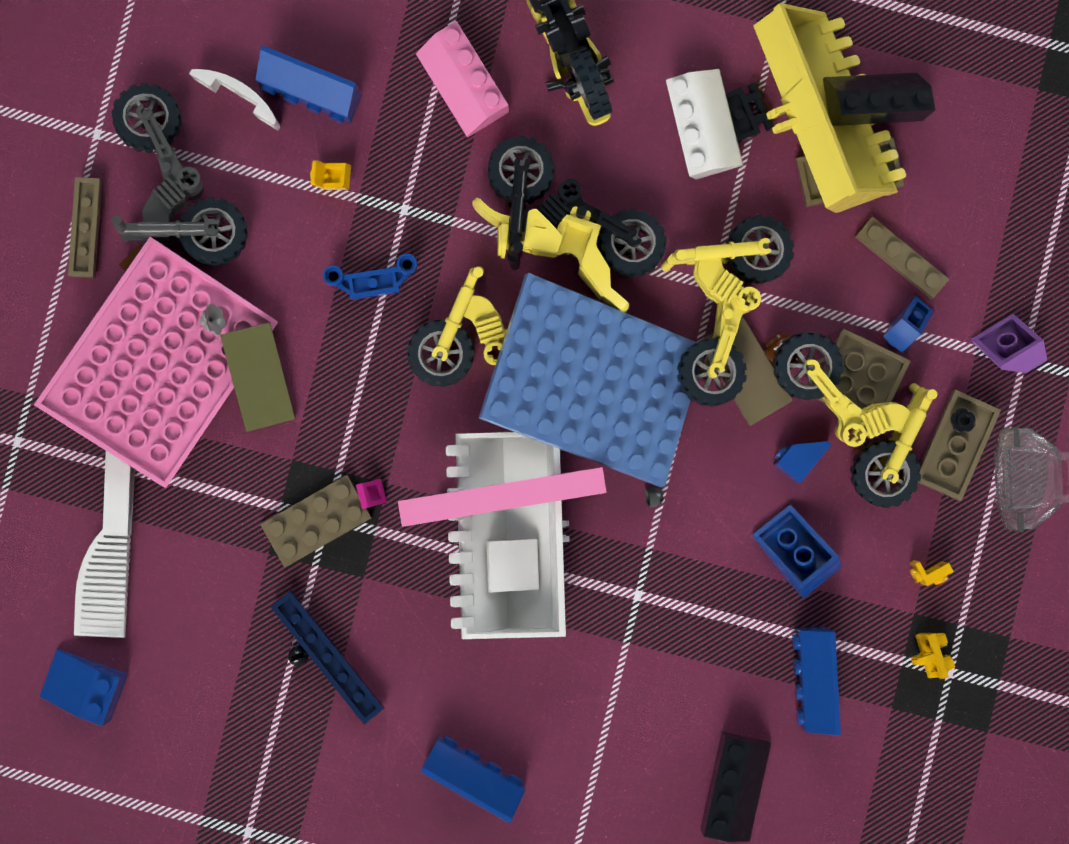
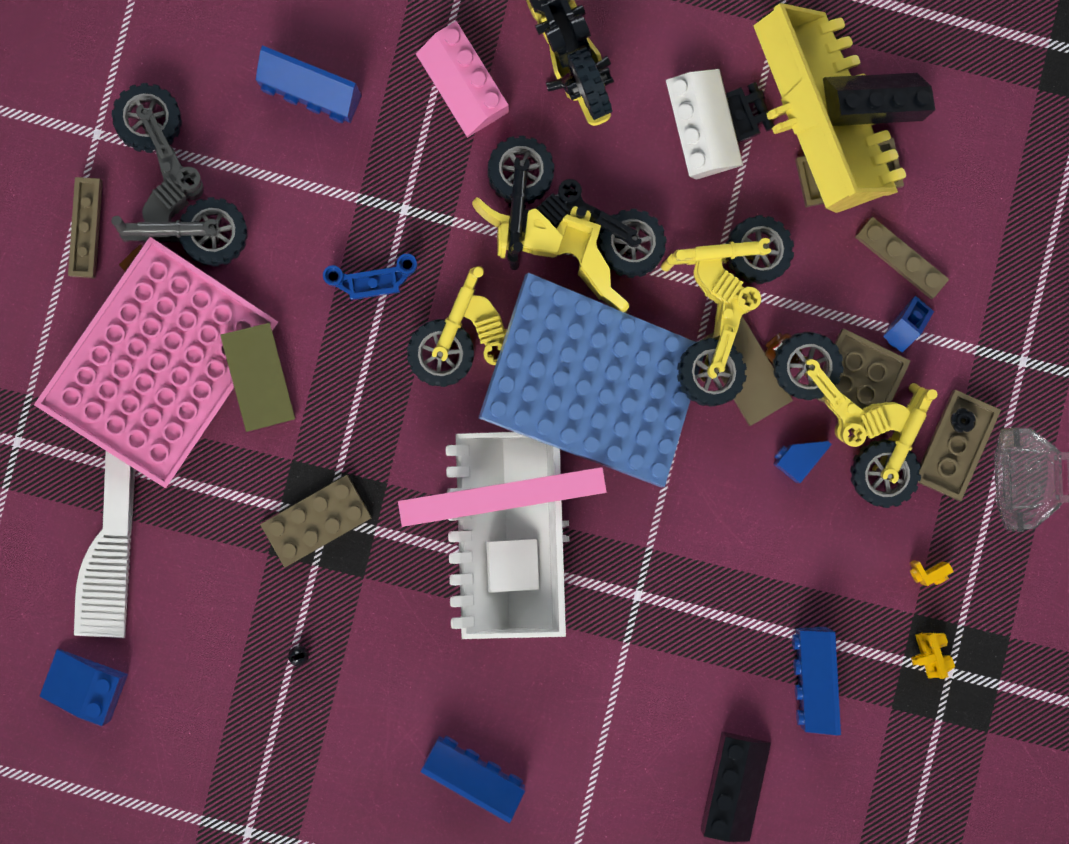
white slope [189,69,281,131] -> none
light grey plant [200,303,226,335] -> none
dark blue plate [271,590,385,724] -> none
yellow bracket [310,160,351,190] -> none
dark pink plate [356,479,387,509] -> none
dark grey hinge [644,487,664,508] -> none
blue slope [752,505,842,599] -> none
medium lavender slope [971,314,1047,373] -> none

